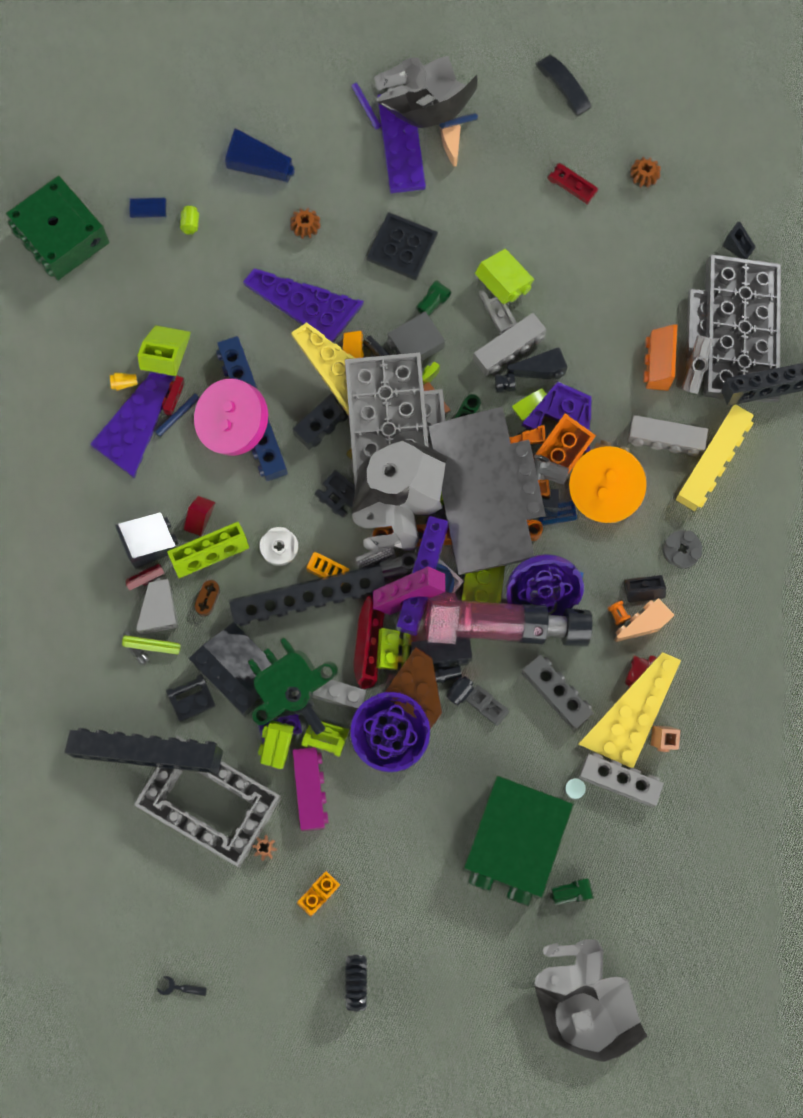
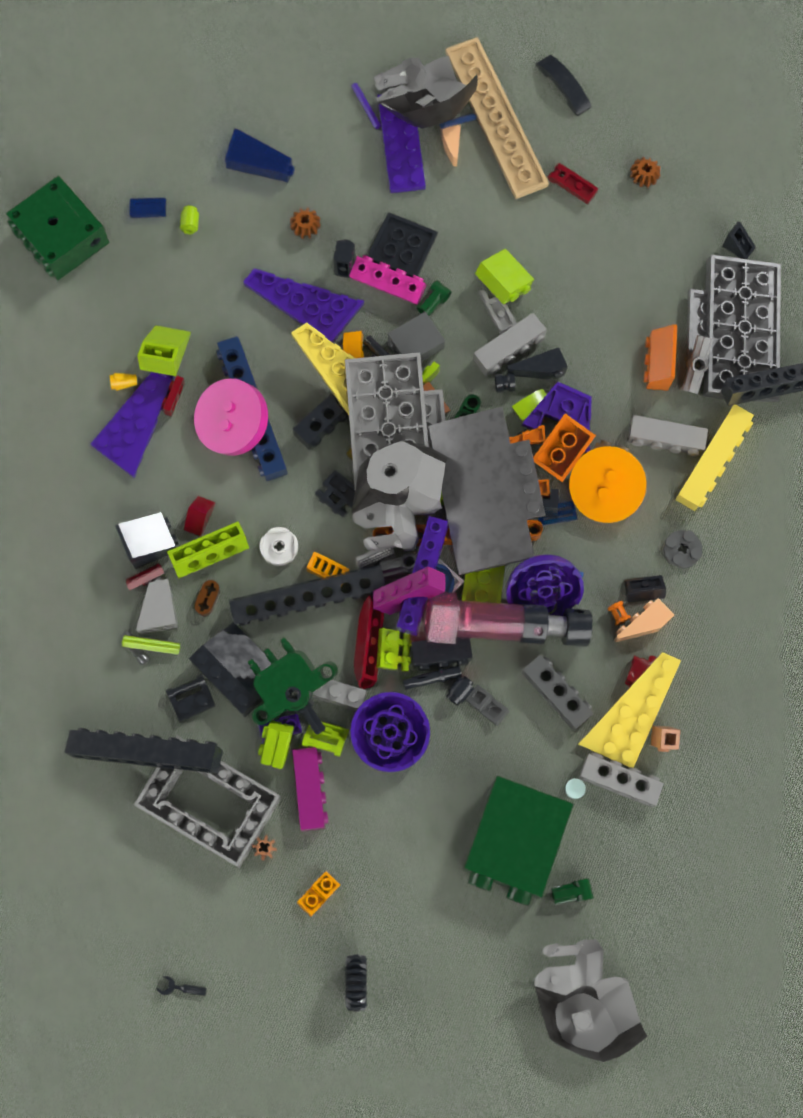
dark blue bar [155,393,199,437] -> none
reddish brown plate [384,647,442,729] -> none
dark grey piece [533,455,569,485] -> none
none -> black brick [333,239,356,278]
none -> dark pink brick [349,255,427,305]
none -> tan plate [445,37,549,199]

